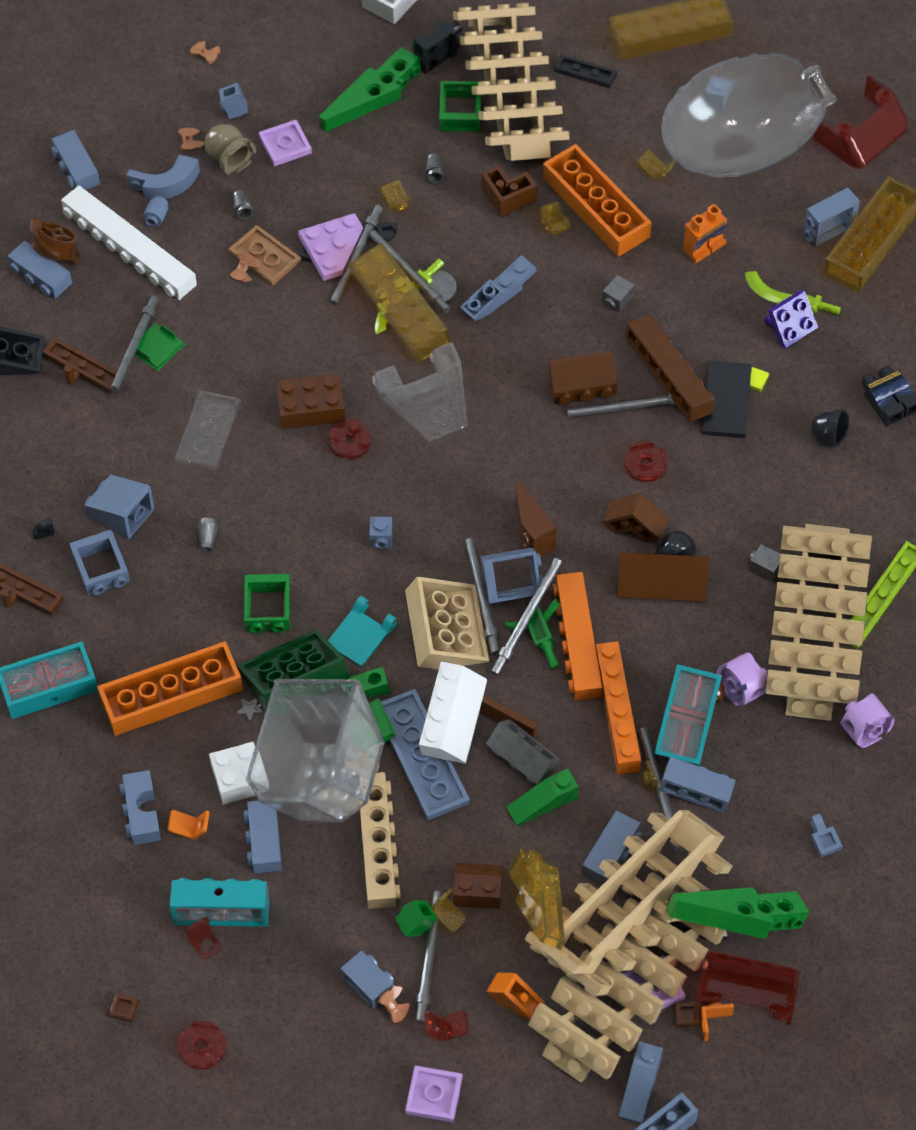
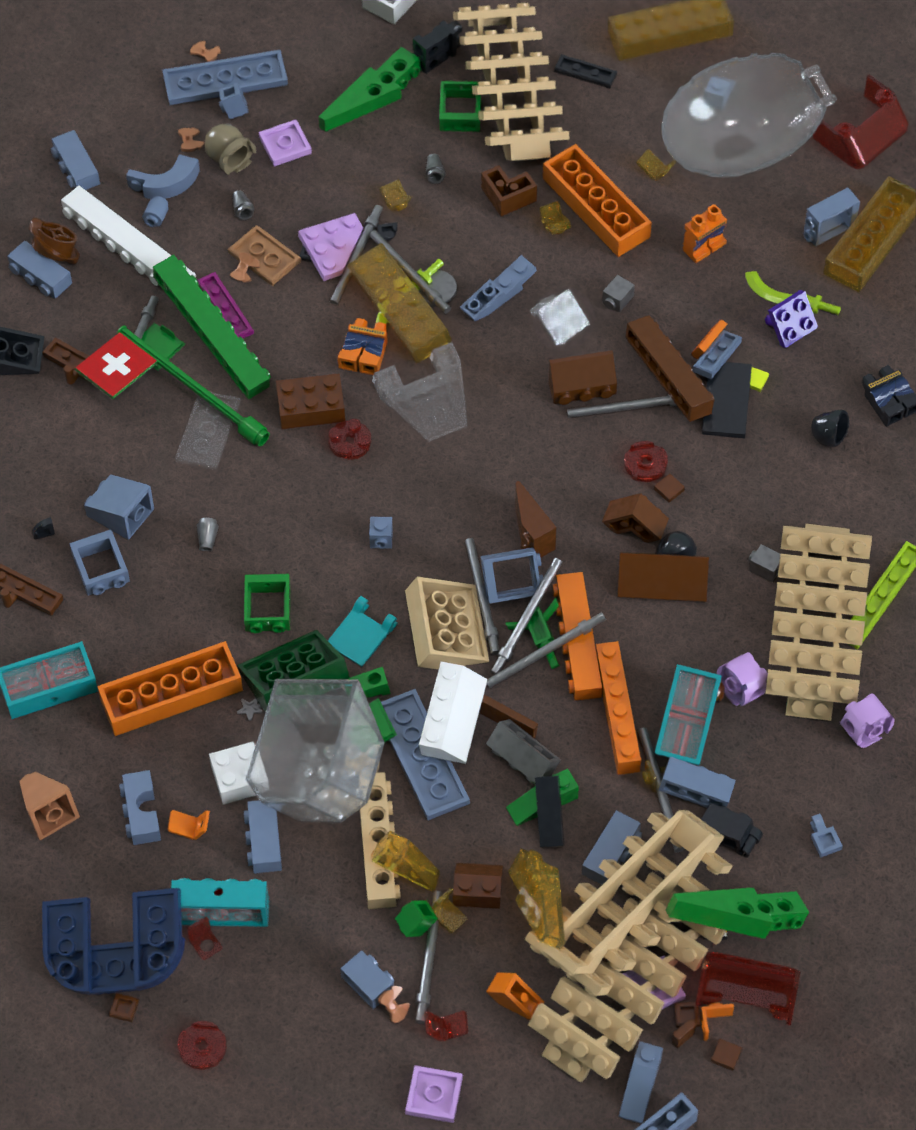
none -> nougat slope [19,772,80,840]
none -> dark blue plate [42,888,185,995]
none -> flag [75,325,270,447]
none -> green brick [153,254,271,400]
none -> sand blue plate [163,50,288,105]
none -> magenta tile [197,272,254,338]
none -> orange hips [338,318,387,376]
none -> clear yellow slope [372,830,440,892]
none -> flat silver bar [487,612,606,688]
none -> clear plate [530,289,589,346]
none -> black tile [535,776,564,847]
none -> reddish brown tile [654,474,685,503]
none -> reddish brown tile [672,1019,696,1048]
none -> orange tile [691,320,727,359]
none -> sand blue tile [693,330,742,379]
none -> black hinge [701,803,763,858]
none -> reddish brown tile [711,1039,742,1071]

